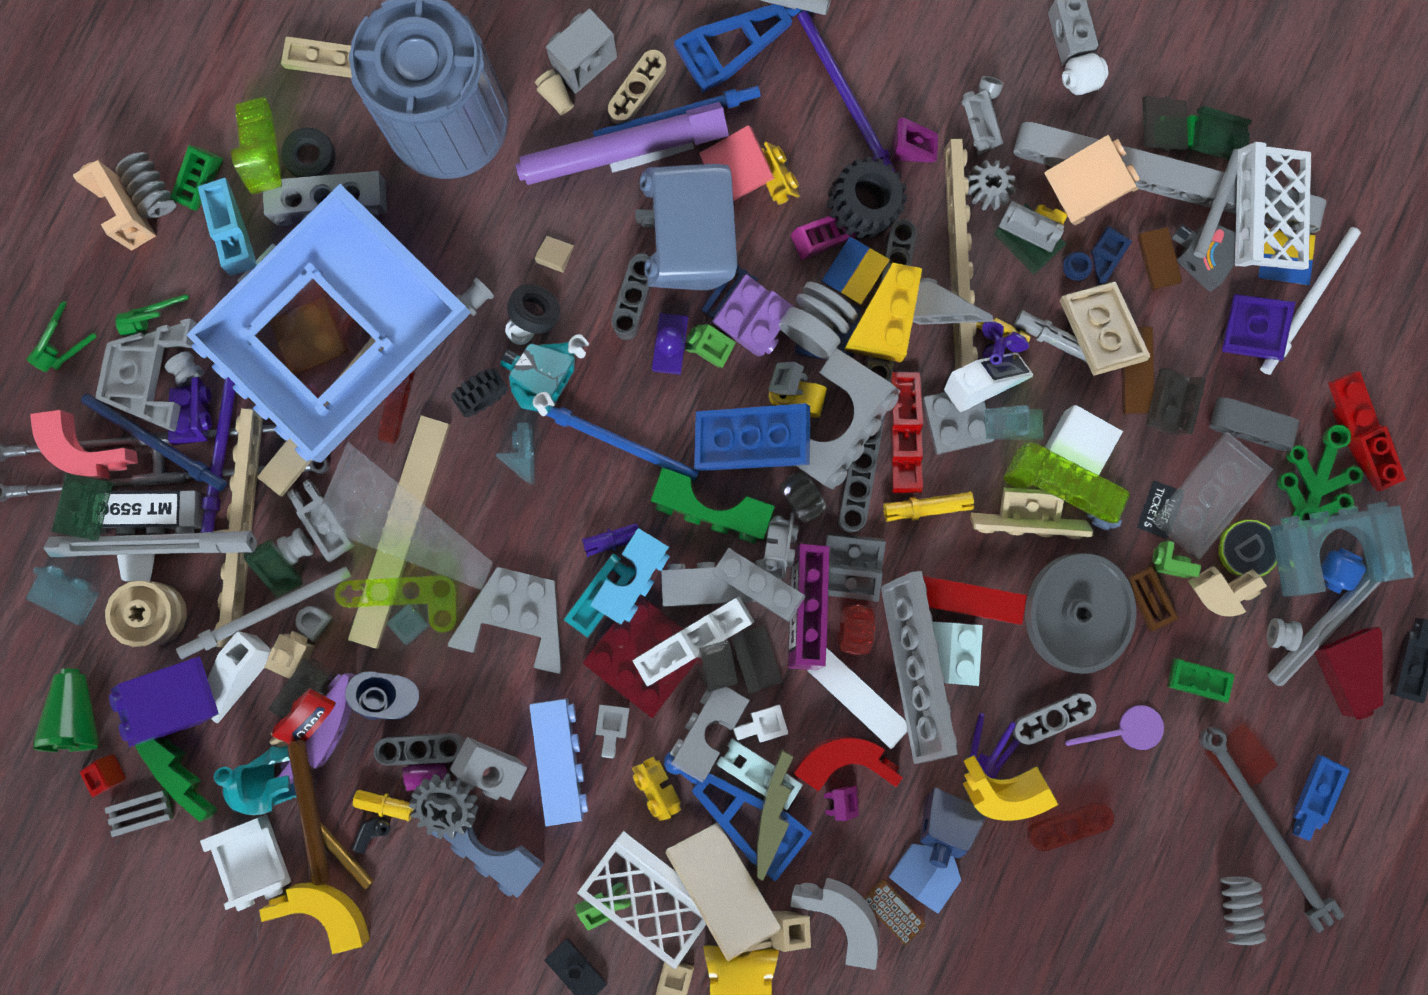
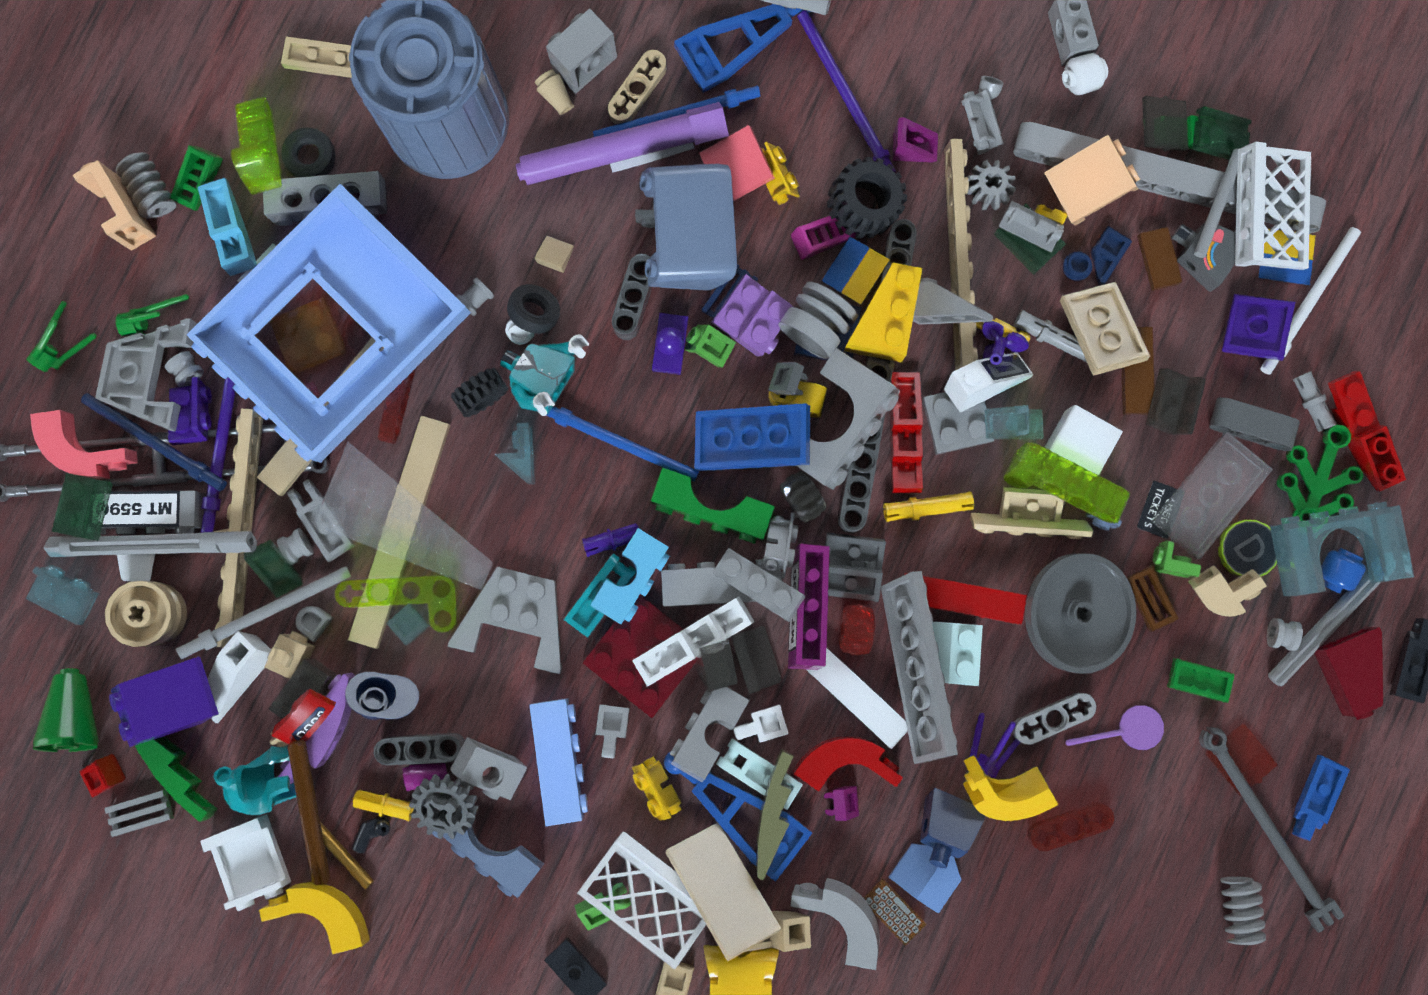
none -> light grey pin [1293,371,1337,432]

